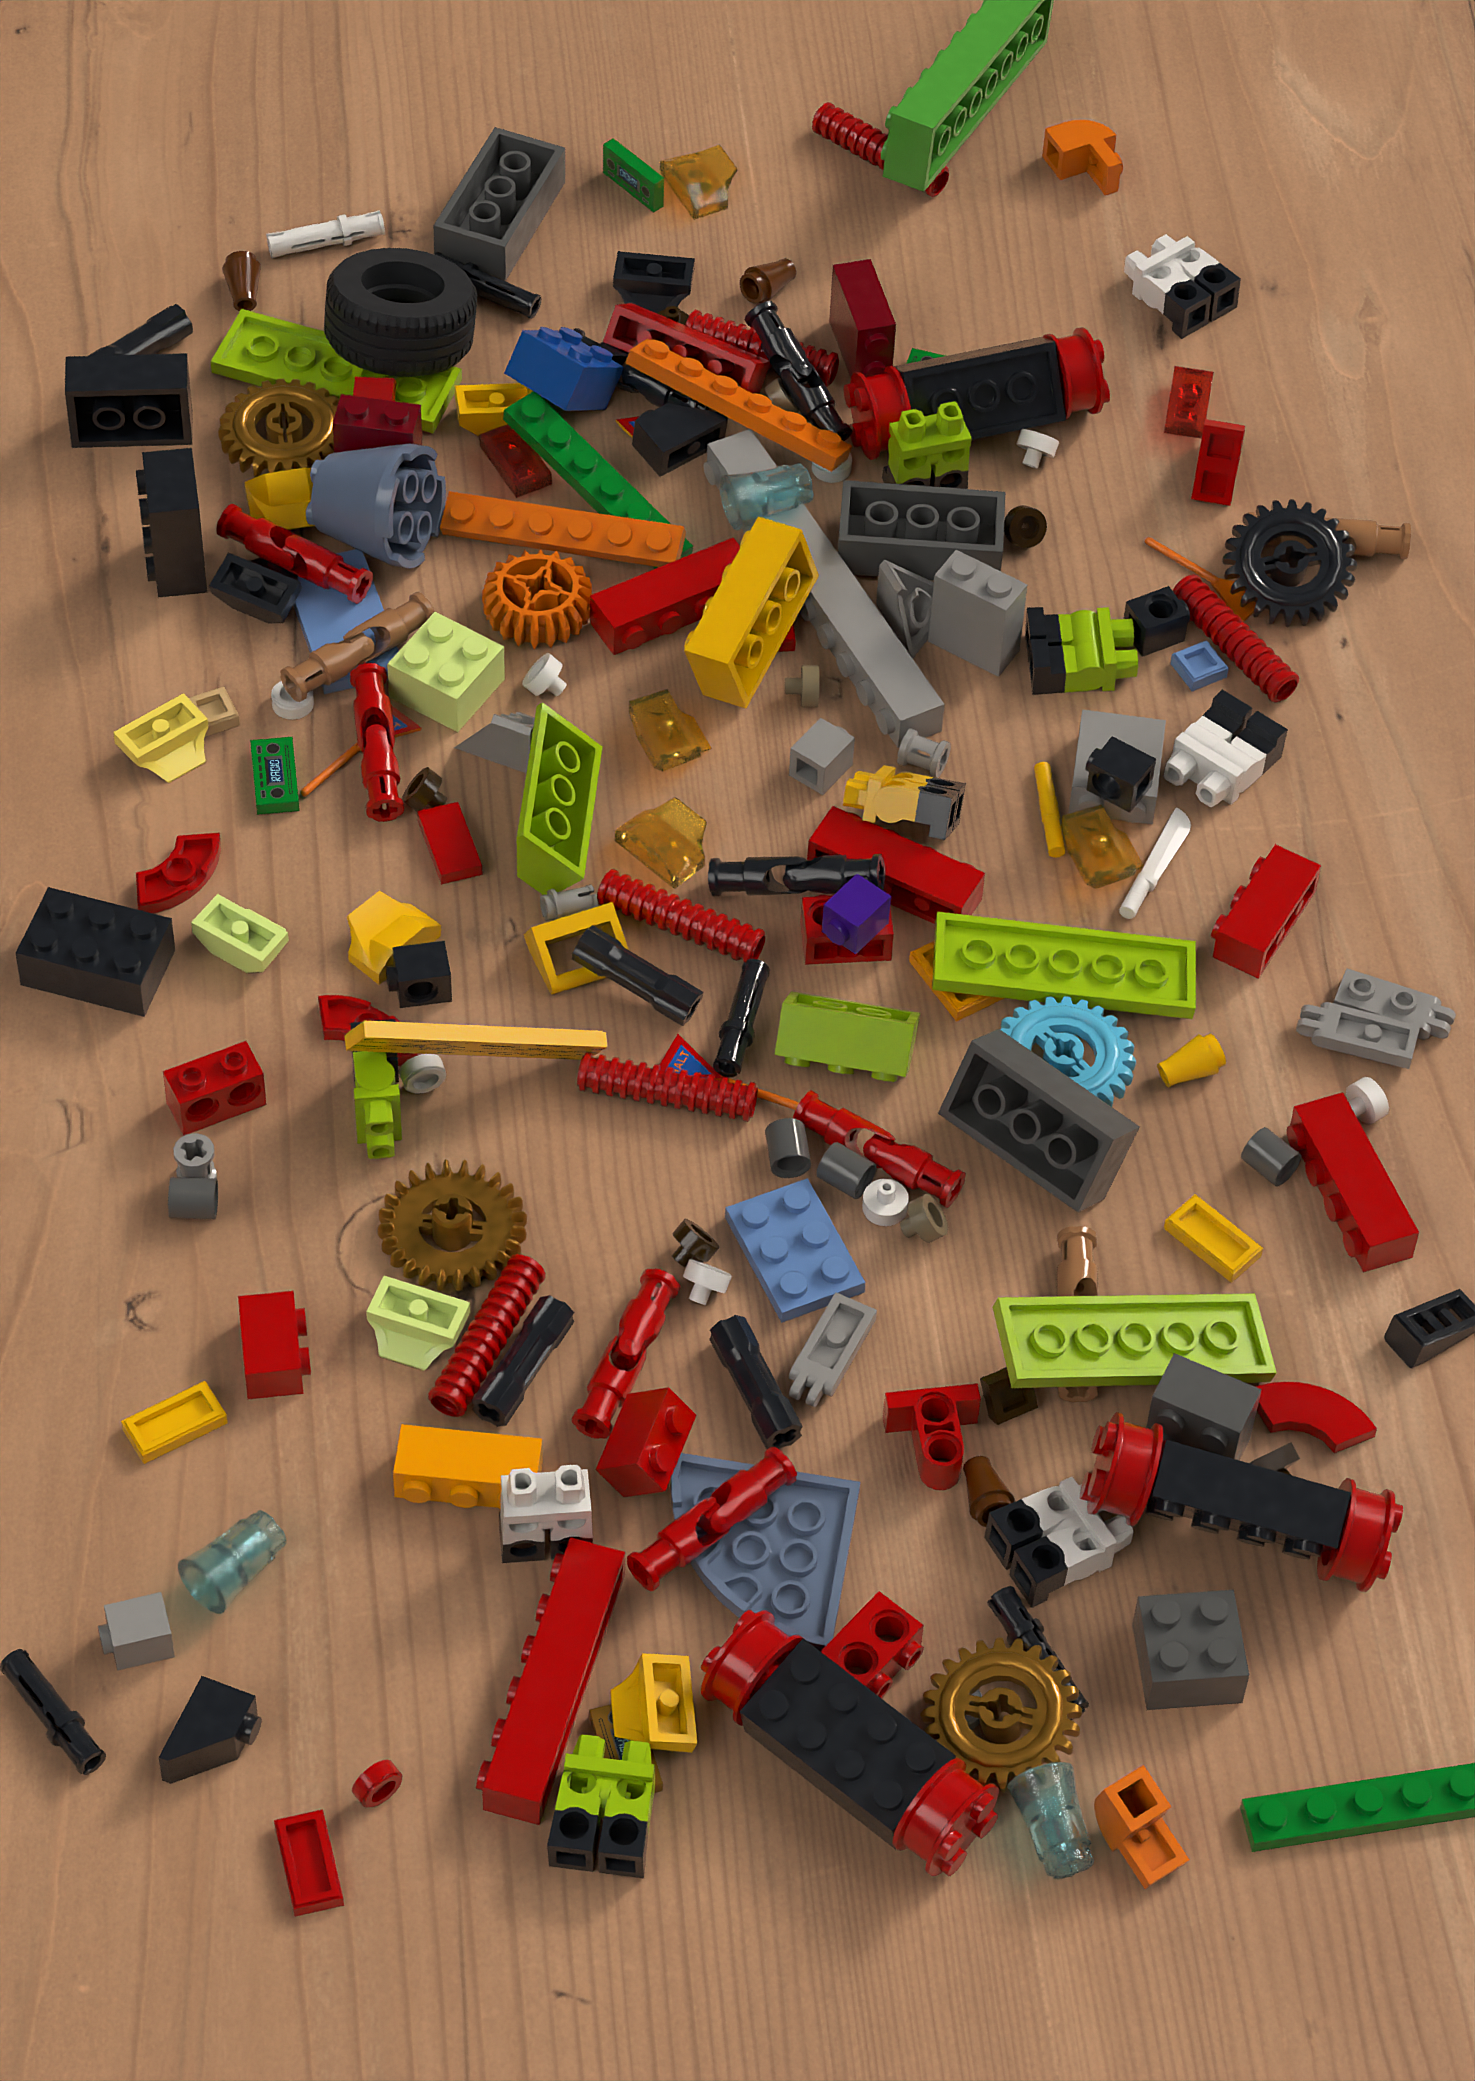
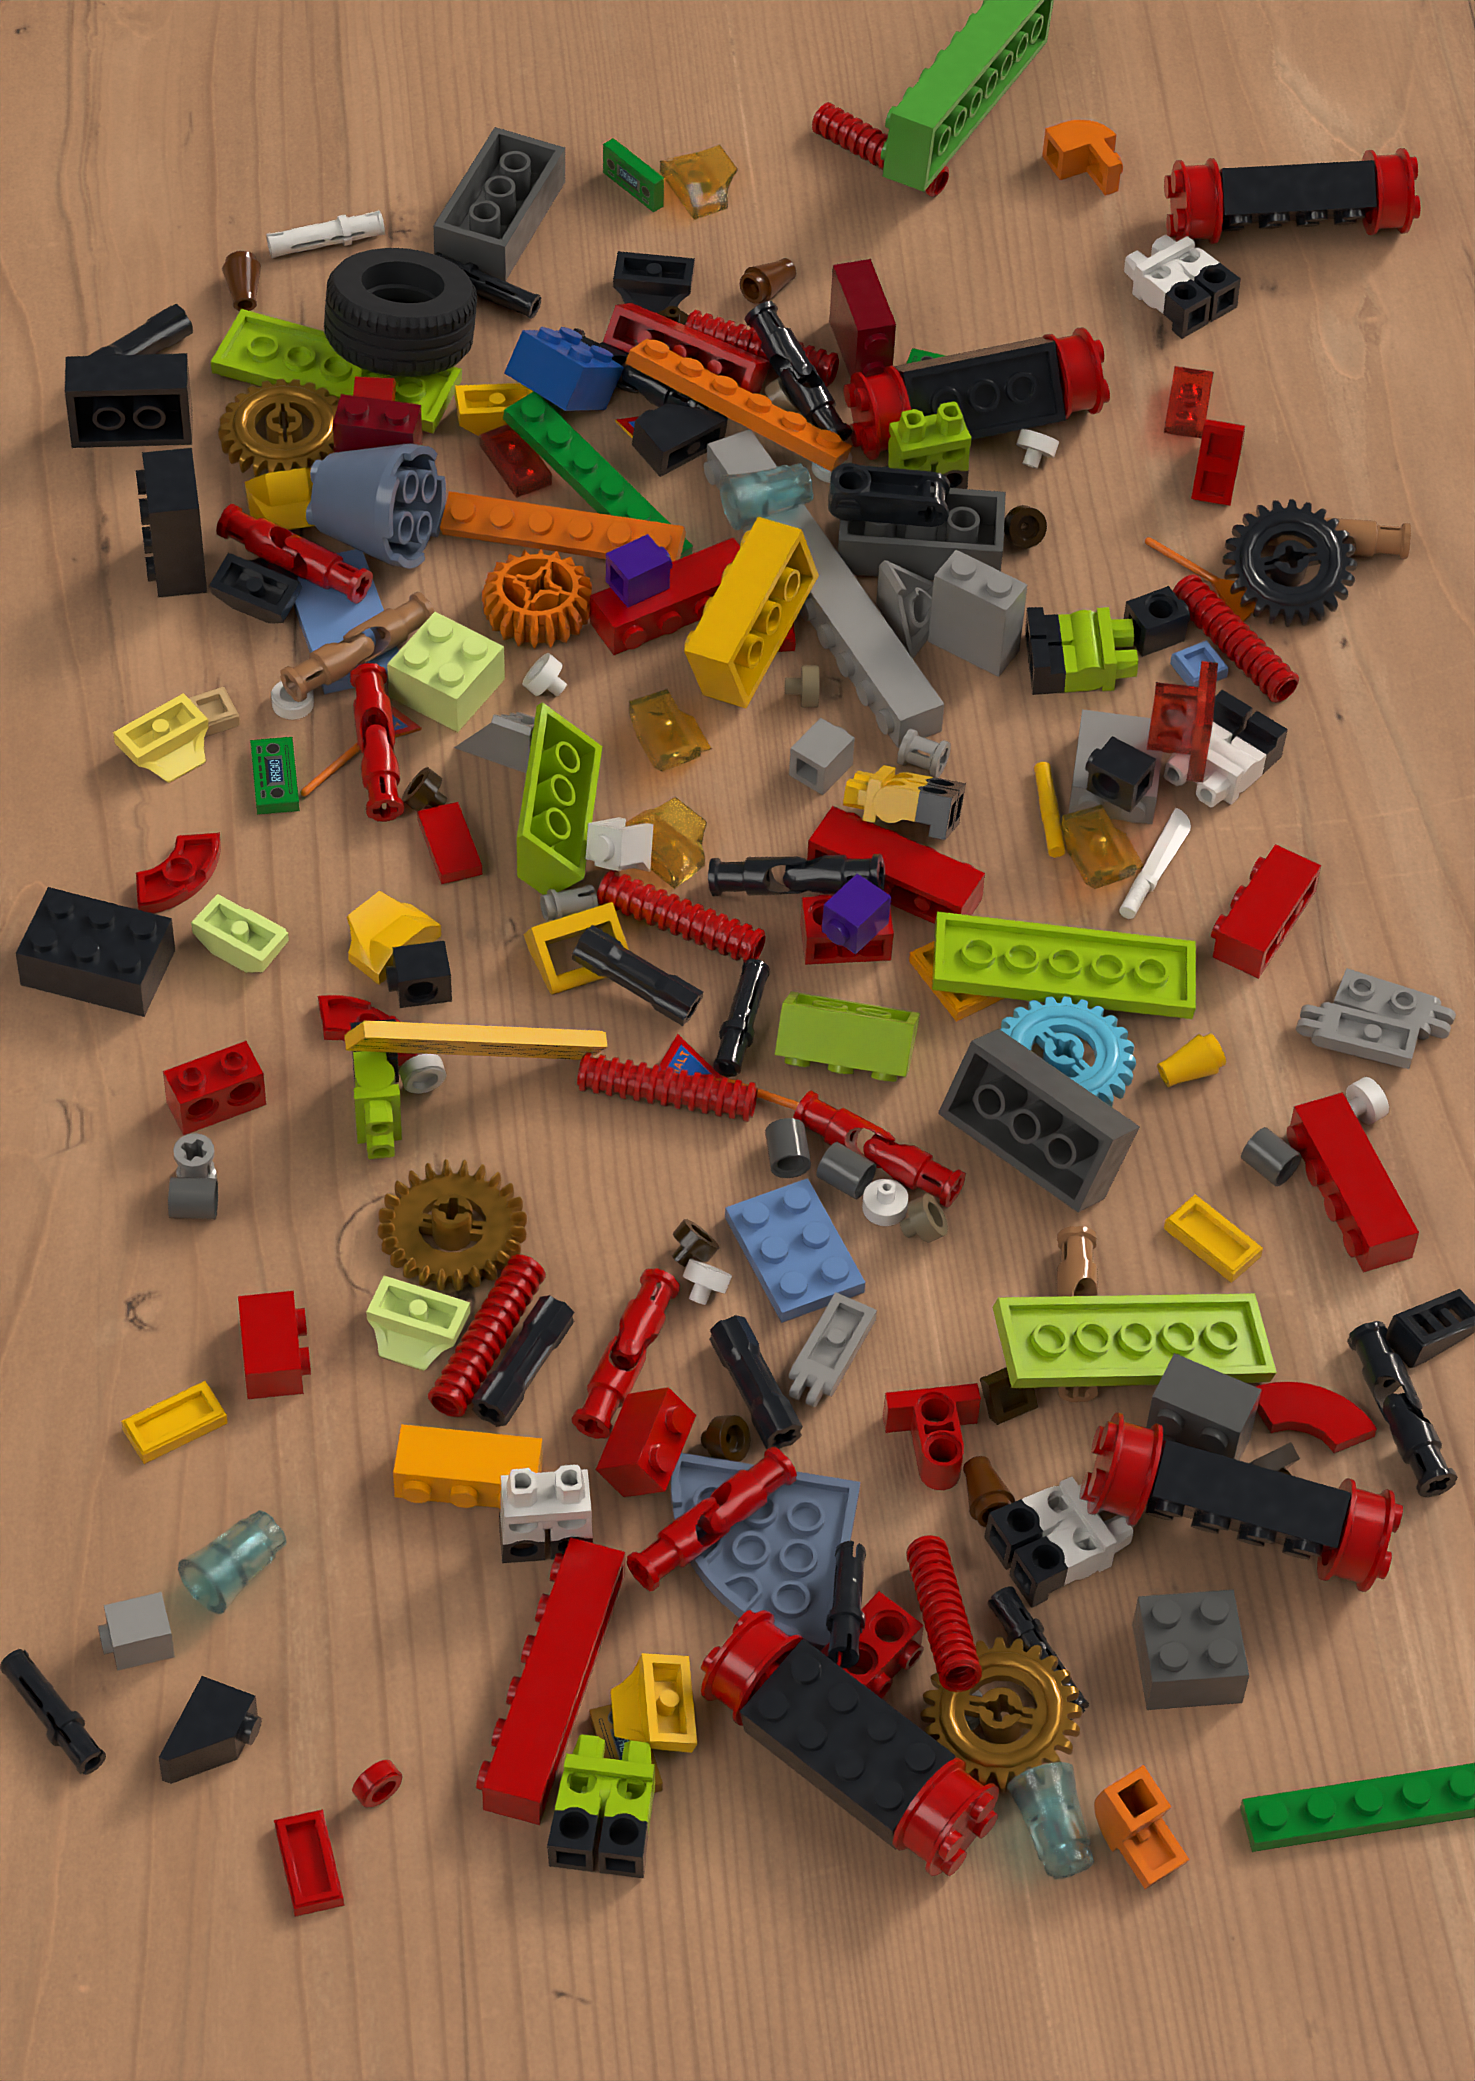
none -> white window [586,817,653,872]
none -> dark purple brick [605,534,672,608]
none -> dark brown tile [701,1415,751,1462]
none -> black pin [826,1541,866,1669]
none -> black piece [827,463,950,527]
none -> red piece [906,1535,982,1692]
none -> clear red bracket [1147,661,1218,783]
none -> brick [1164,148,1421,244]
none -> black piece [1347,1321,1458,1497]

